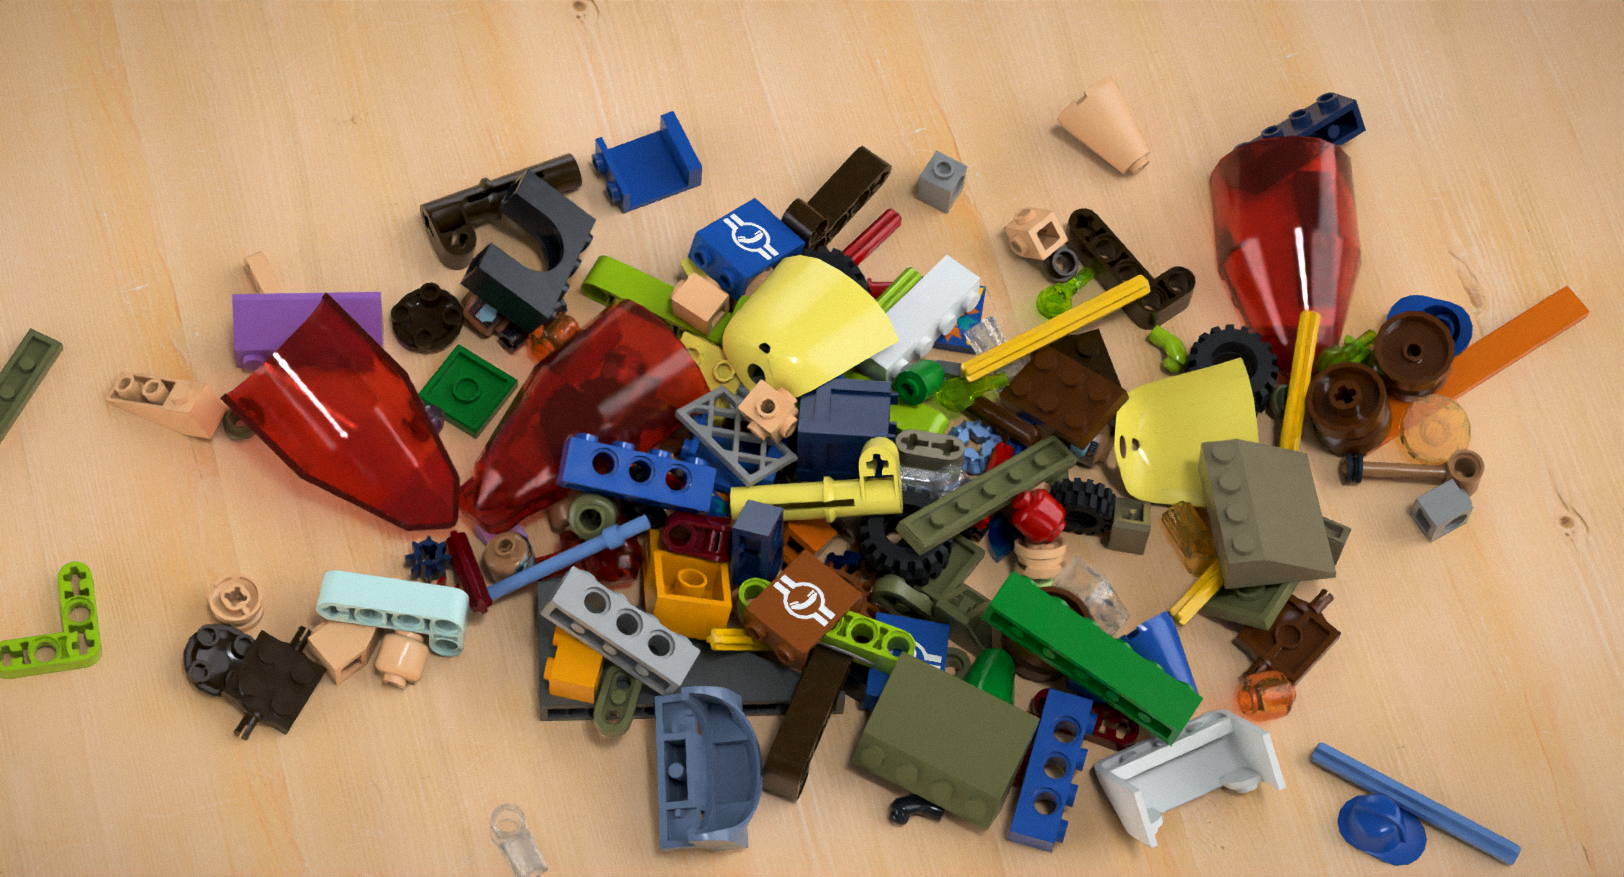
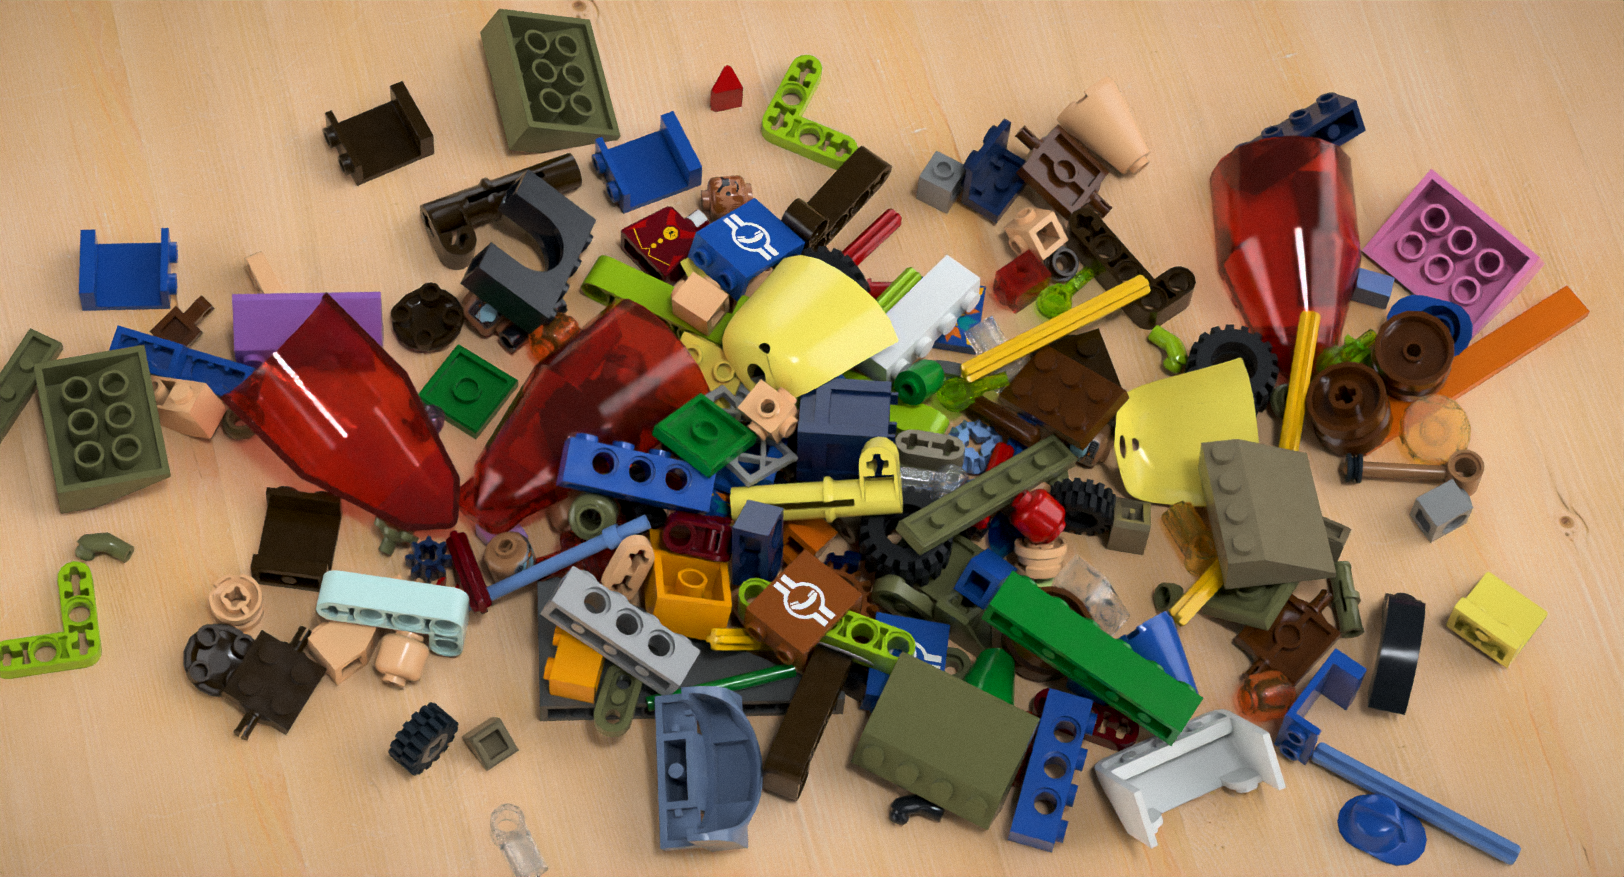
none -> olive slope [33,345,171,514]
none -> olive arm [75,532,134,563]
none -> blue panel [79,228,178,311]
none -> blue slope [109,325,264,407]
none -> reddish brown plate [150,295,215,348]
none -> dark brown panel [250,486,343,592]
none -> dark brown panel [322,81,434,186]
none -> olive plant [374,515,419,555]
none -> black wheel [388,702,459,776]
none -> dark tan slope [462,717,519,771]
none -> olive slope [480,9,620,153]
none -> light nougat beam [601,534,655,601]
none -> dark red torso [621,206,709,286]
none -> green bar [645,664,796,712]
none -> green tile [652,393,757,478]
none -> head [701,175,753,221]
none -> red slope [710,65,743,112]
none -> lime beam [761,55,858,170]
none -> blue brick [953,548,1018,610]
none -> dark blue bracket [960,119,1027,224]
none -> clear red brick [993,249,1052,314]
none -> reddish brown plate [1015,124,1113,221]
none -> olive hinge [1154,582,1184,612]
none -> blue panel [1274,648,1367,765]
none -> olive pin [1330,561,1364,638]
none -> medium blue slope [1351,268,1395,309]
none -> bright pink slope [1362,169,1545,341]
none -> black arch [1368,593,1426,715]
none -> light yellow bracket [1446,572,1548,668]

